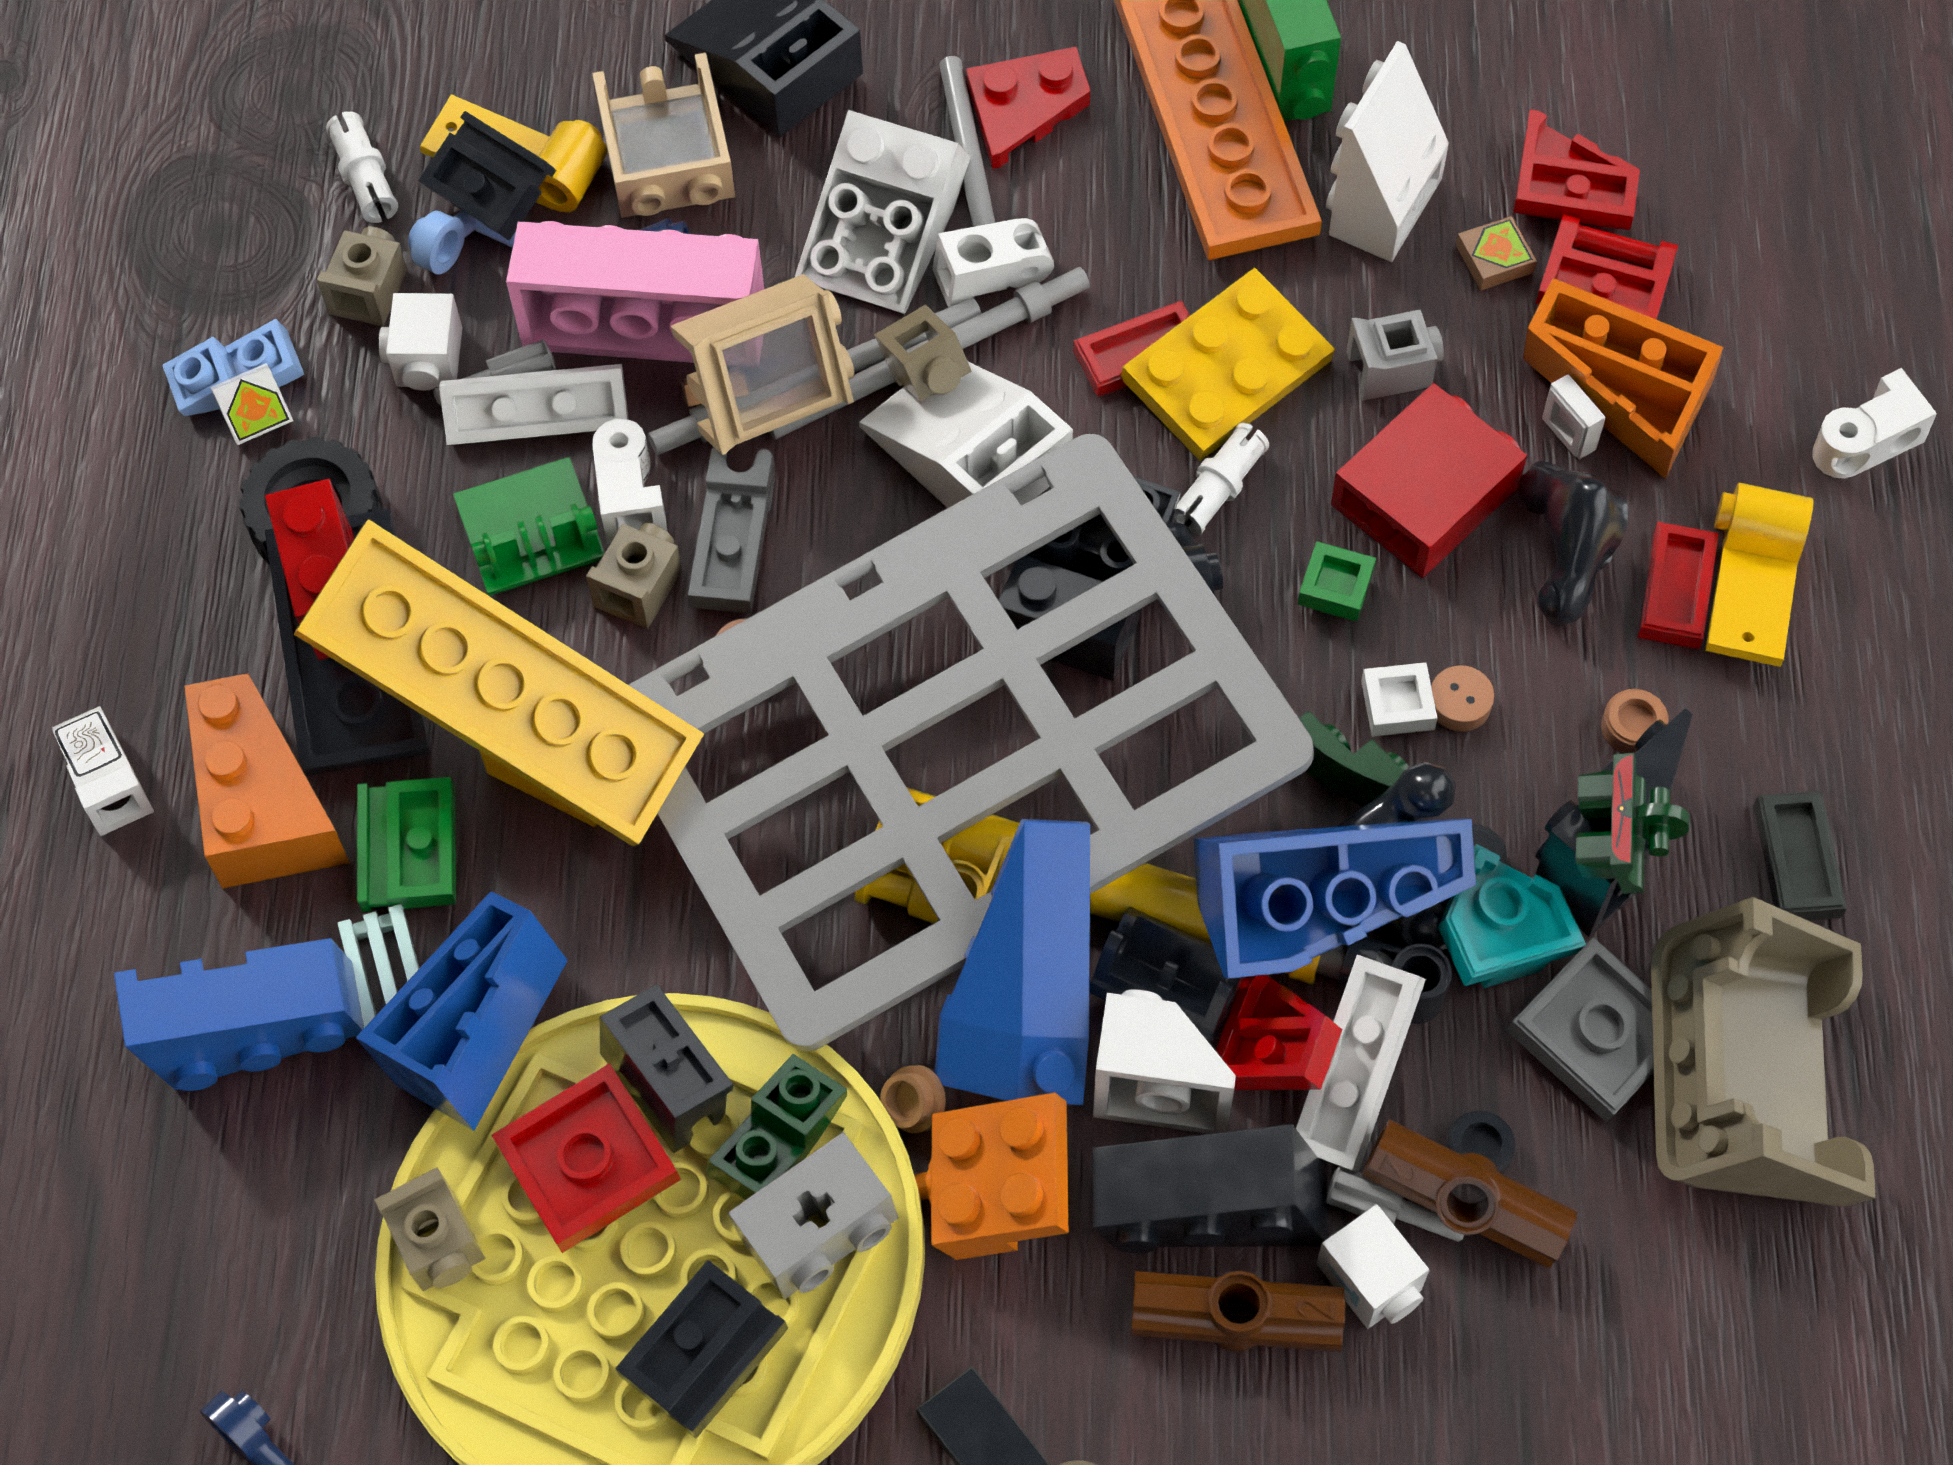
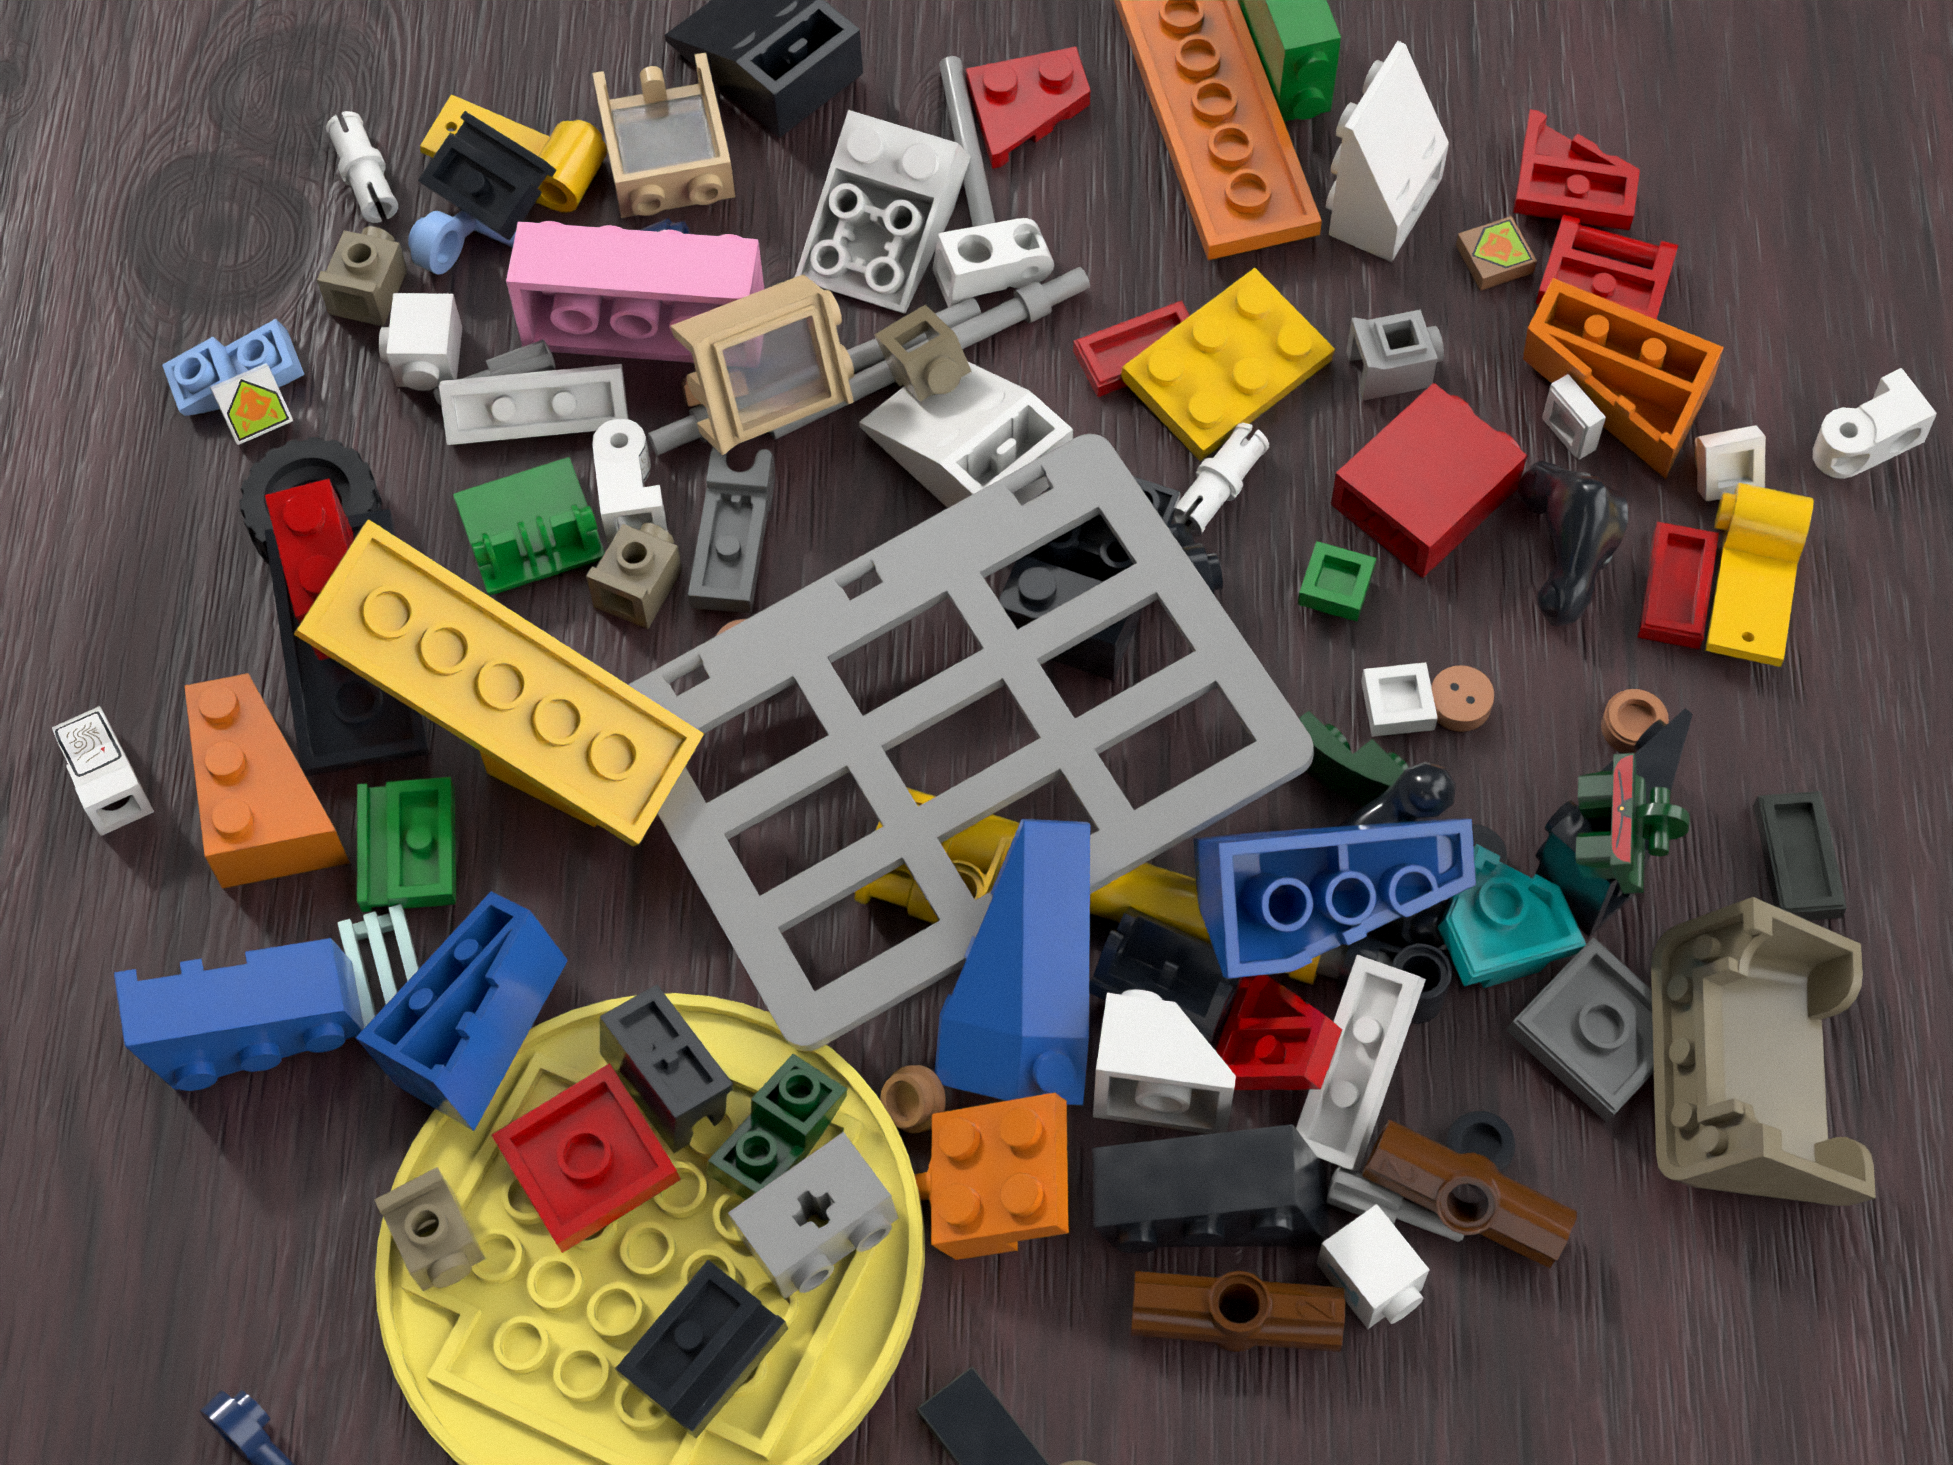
none -> white tile [1695,425,1766,502]

